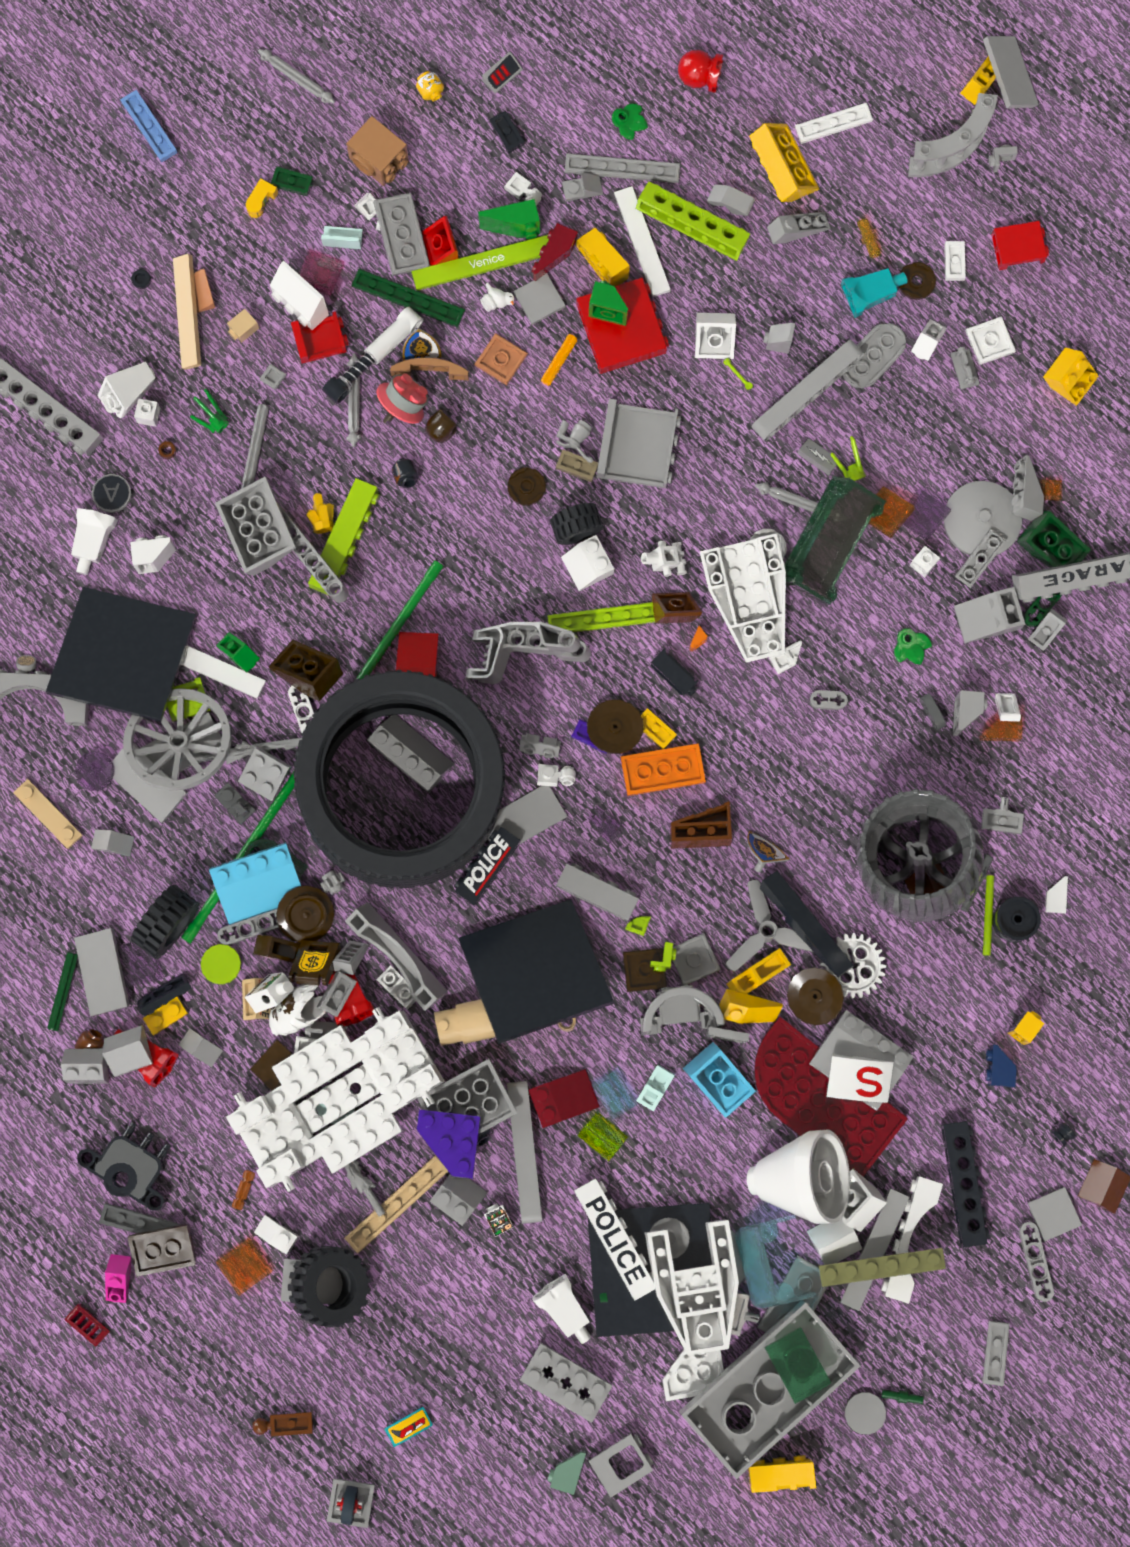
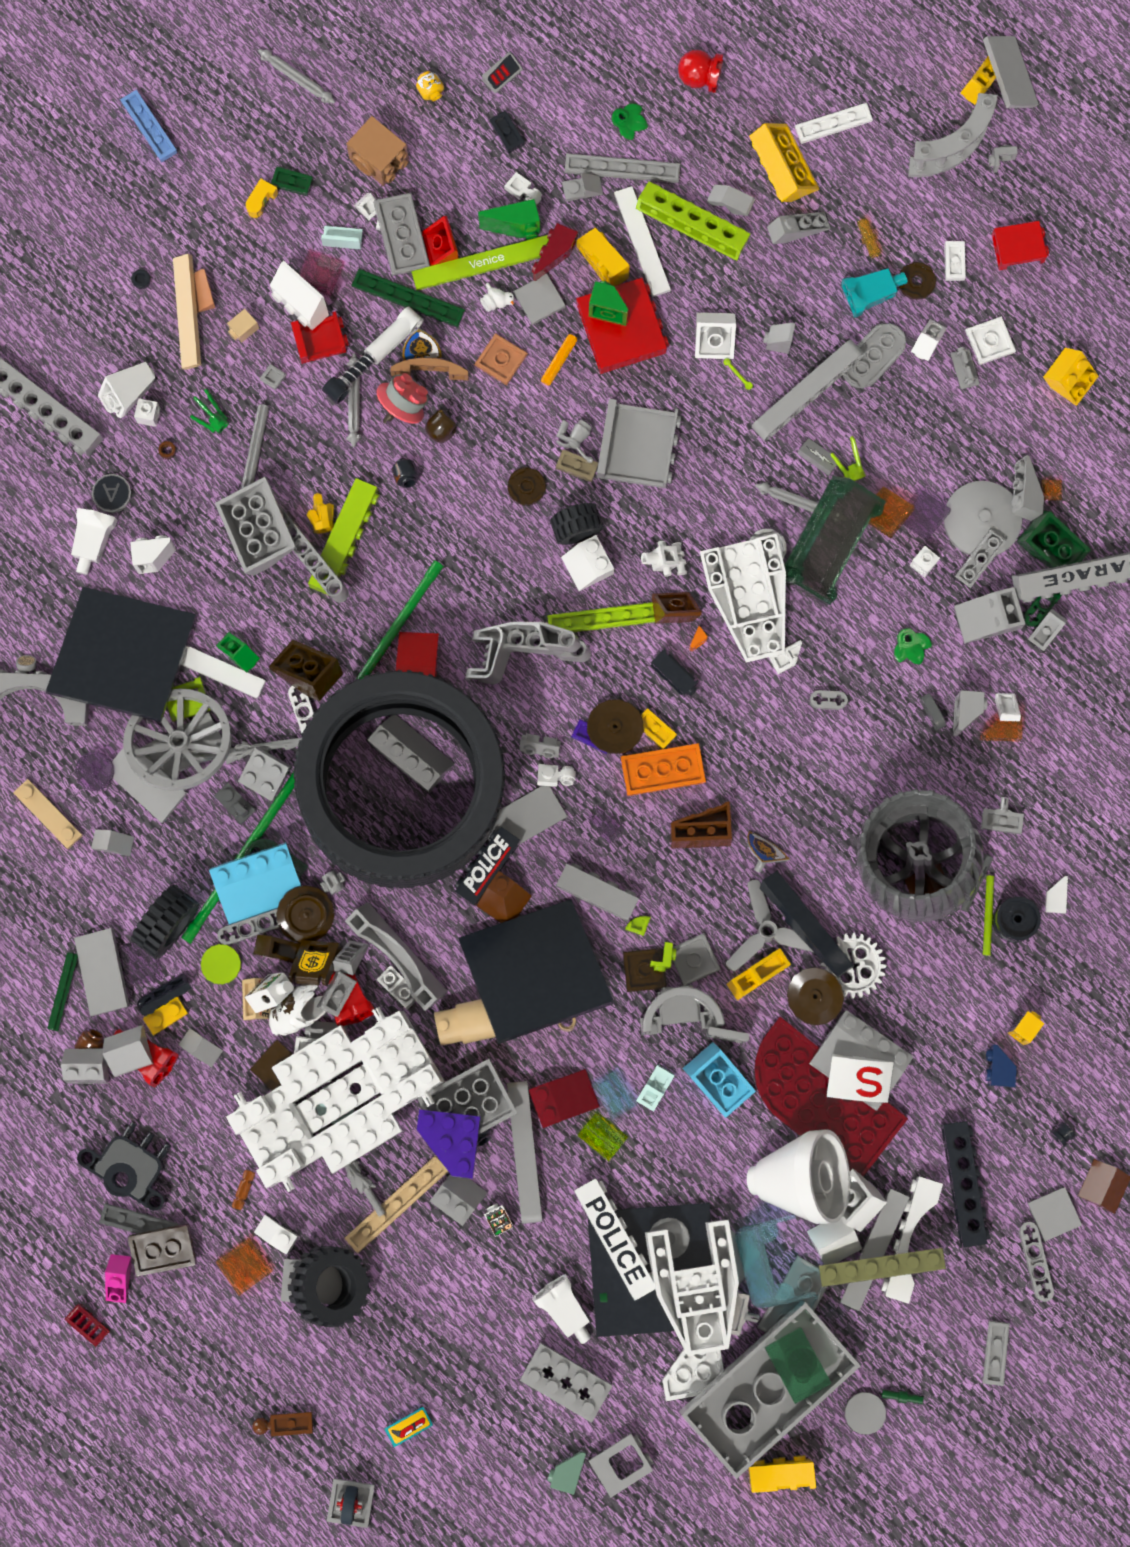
yellow slope [719,989,783,1024] -> none
none -> reddish brown slope [477,871,532,923]

